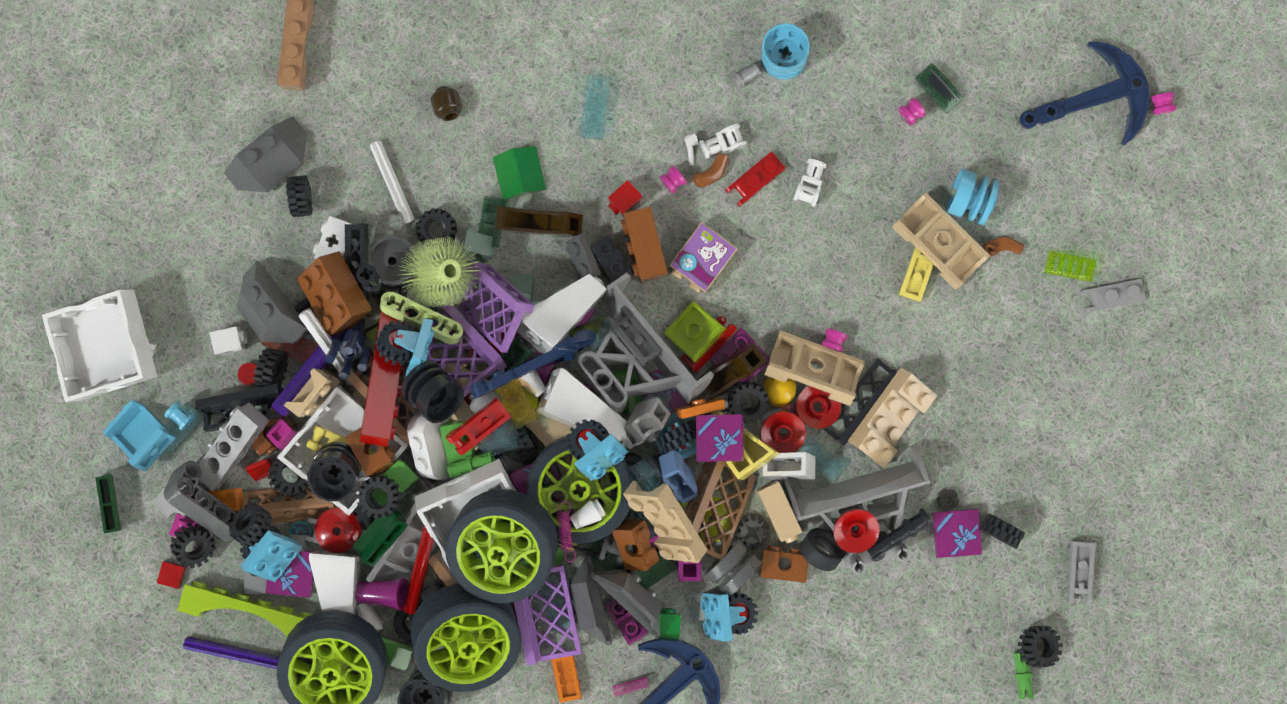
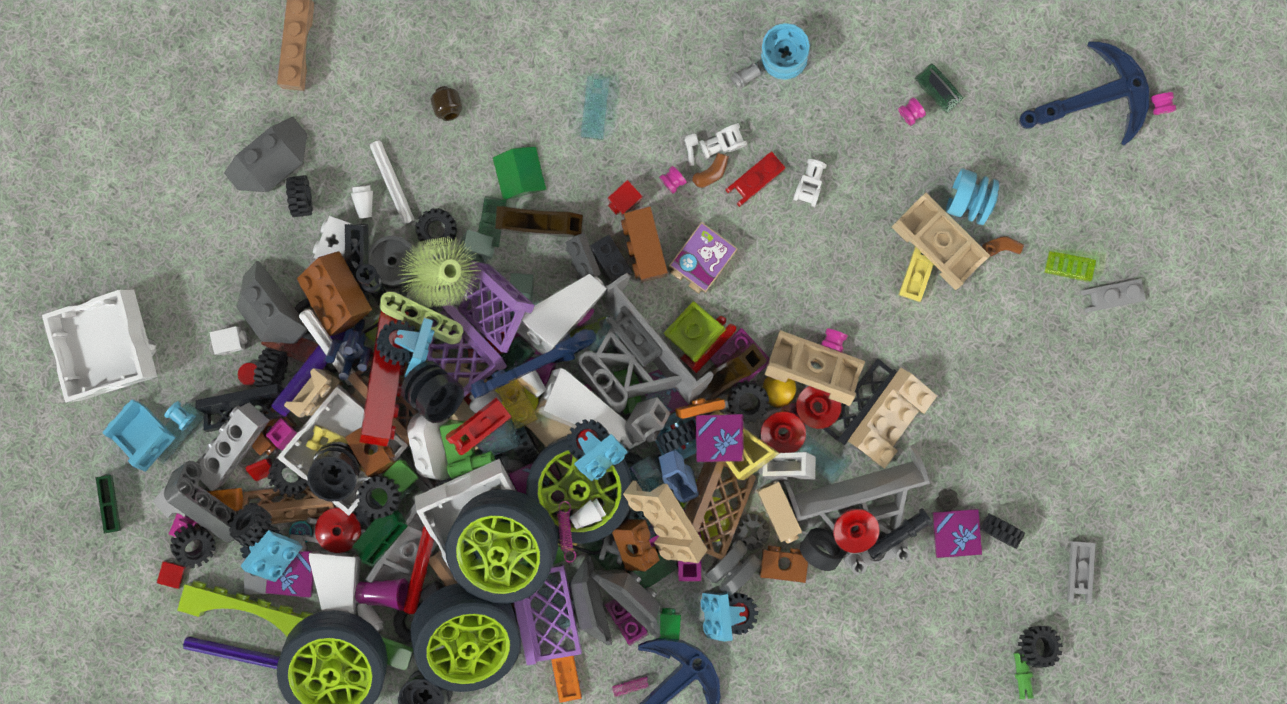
none -> white cone [351,185,373,219]

